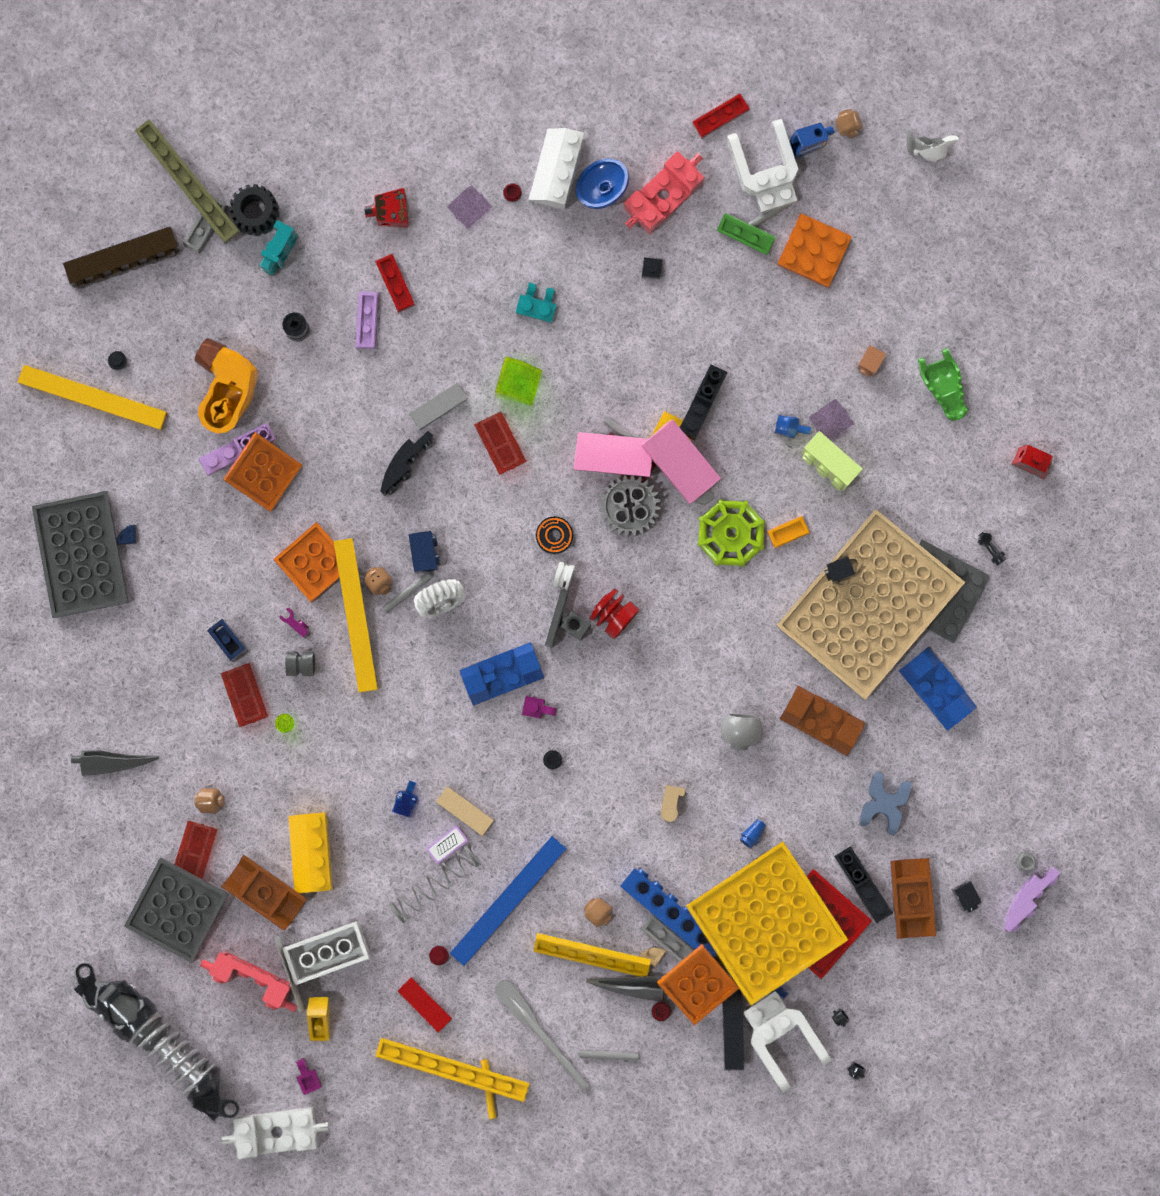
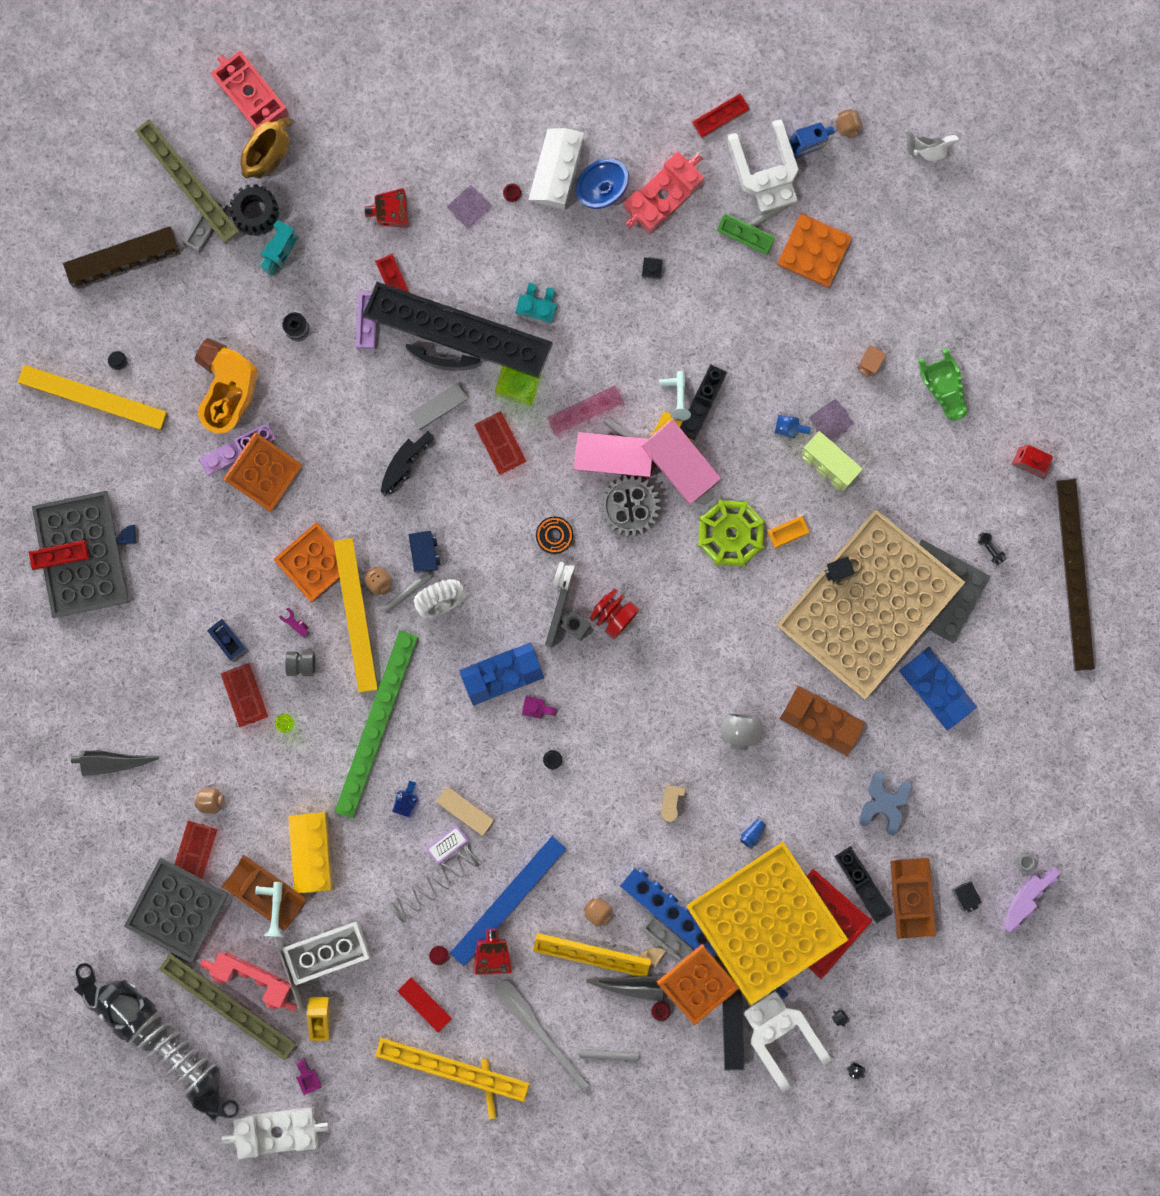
none -> red tile [29,540,90,571]
none -> olive plate [159,953,297,1061]
none -> coral brick [211,50,289,130]
none -> pearl gold piece [240,118,292,179]
none -> light aqua piece [255,882,284,937]
none -> bright green plate [334,630,418,818]
none -> black plate [362,282,553,379]
none -> black slope [406,344,482,371]
none -> red torso [473,929,512,975]
none -> clear pink tile [547,385,623,435]
none -> light aqua piece [660,371,691,421]
none -> dark brown plate [1056,479,1095,671]

